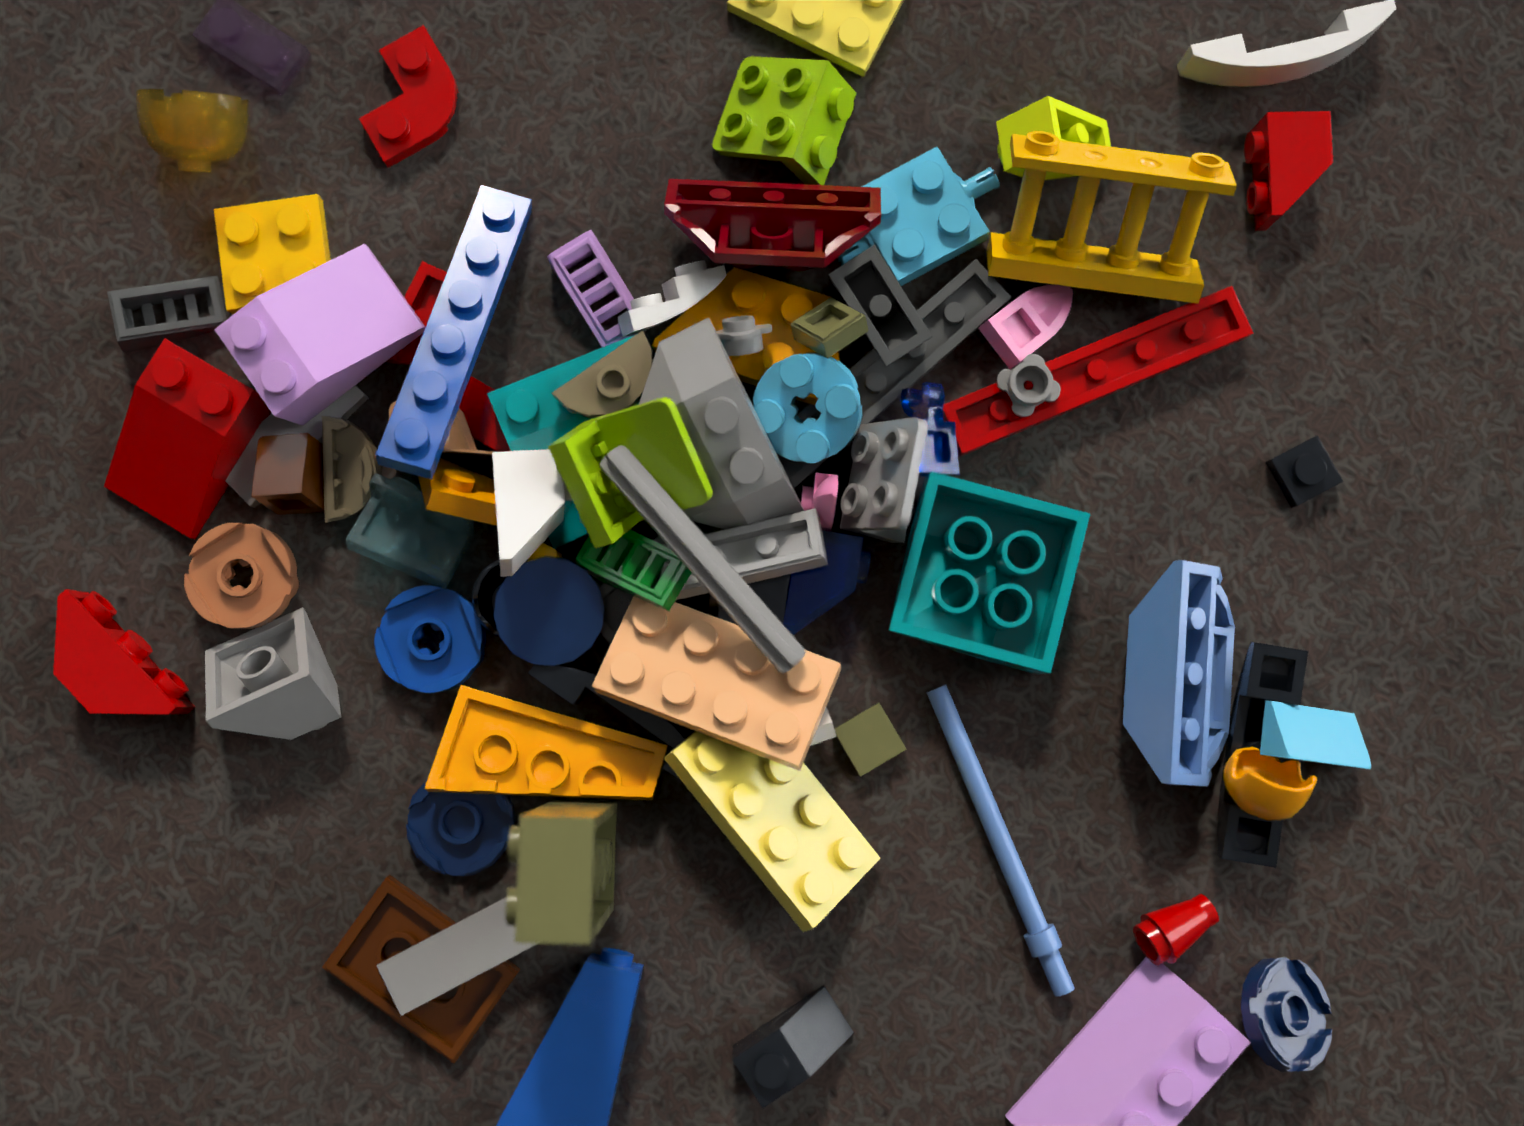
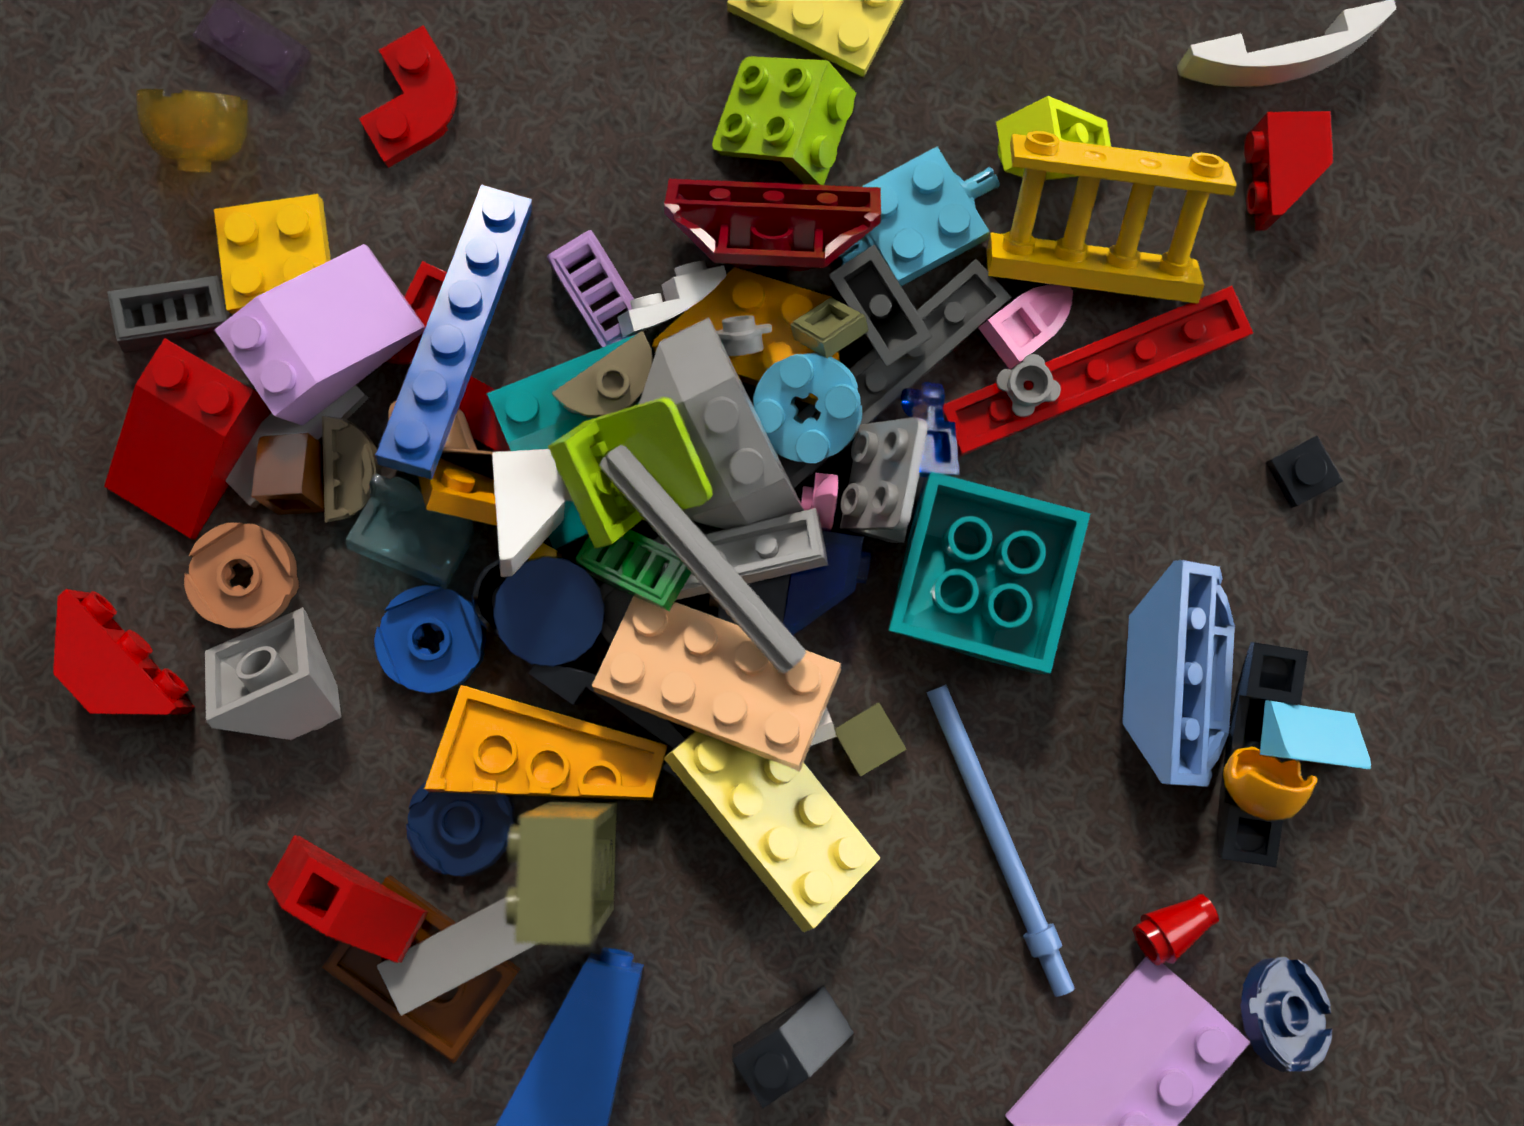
none -> red slope [267,835,428,963]

